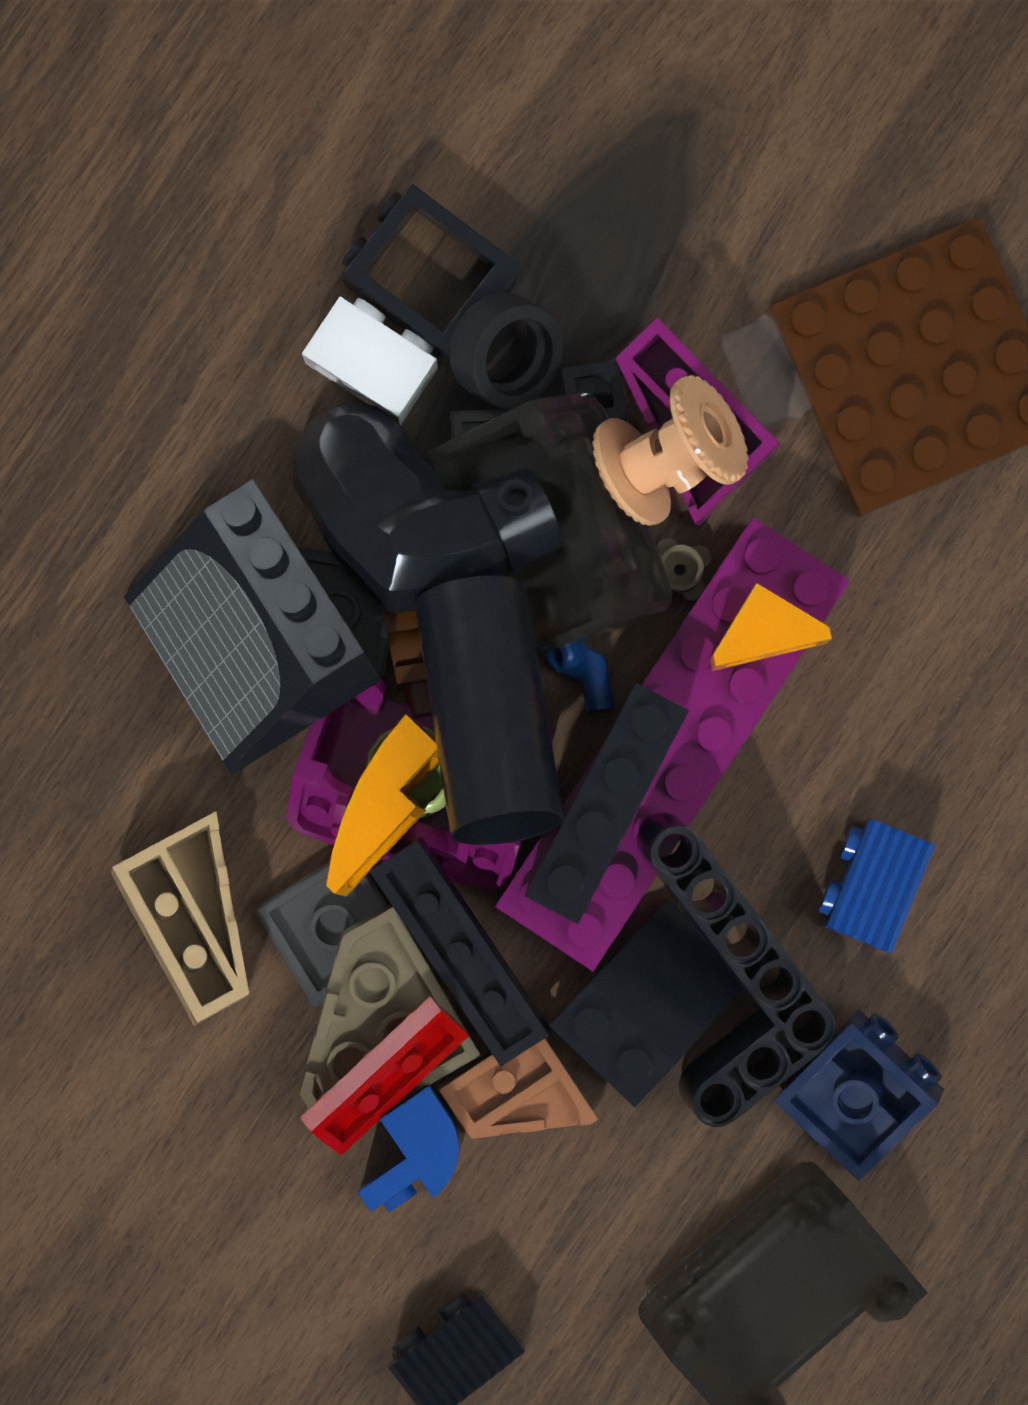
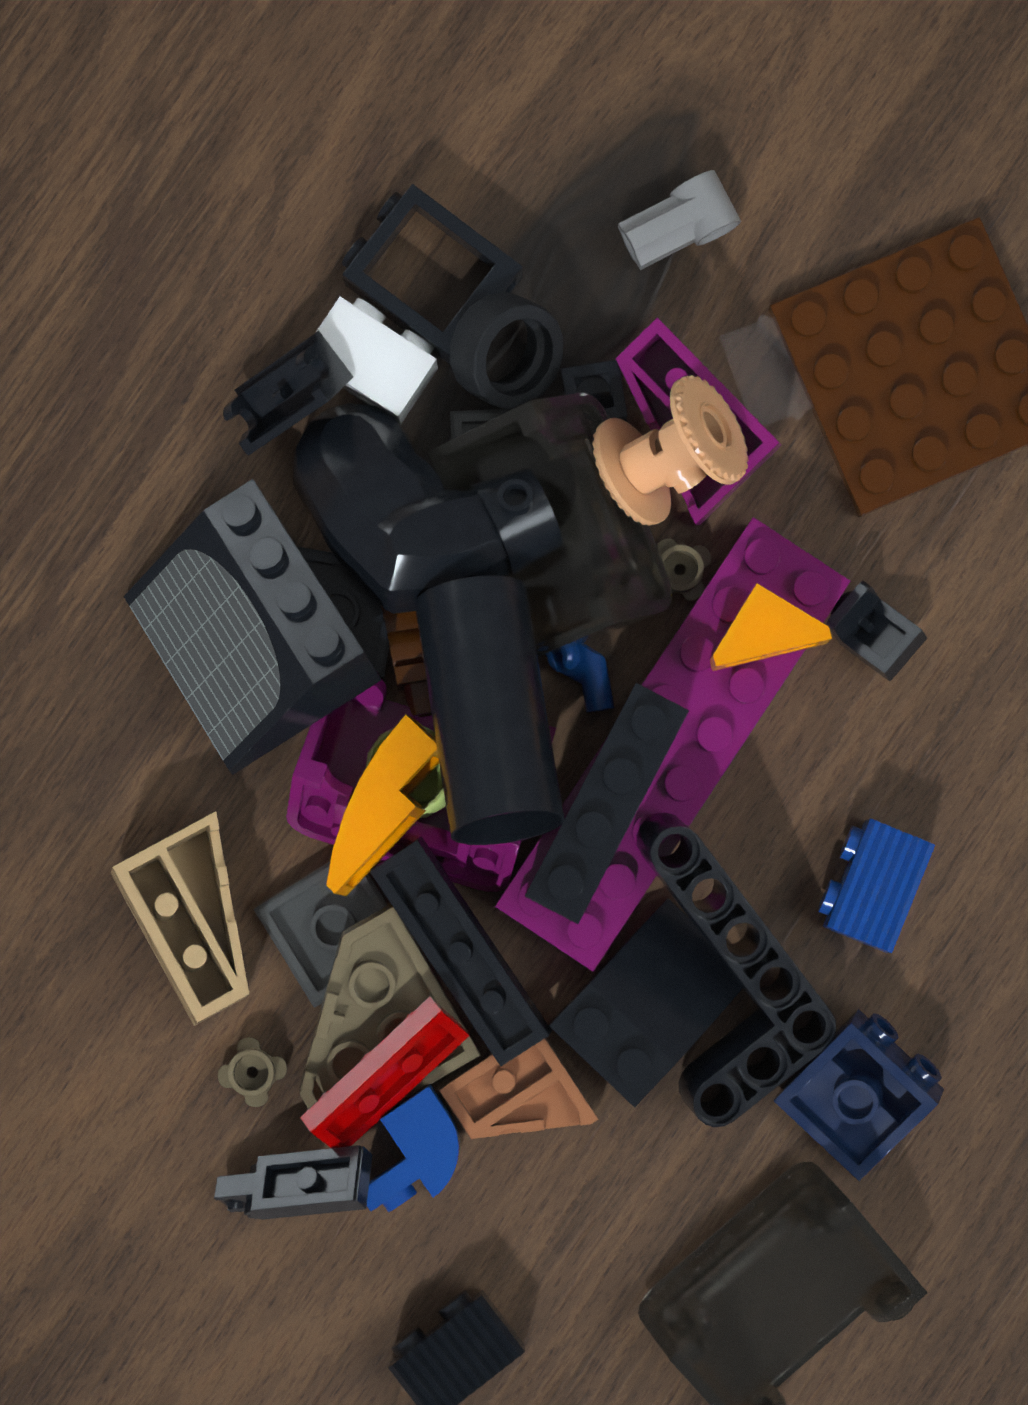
none -> black hinge [214,1145,373,1220]
none -> dark tan plate [218,1037,287,1107]
none -> black hinge [223,330,354,456]
none -> light grey piece [618,170,742,270]
none -> black bracket [826,581,927,681]

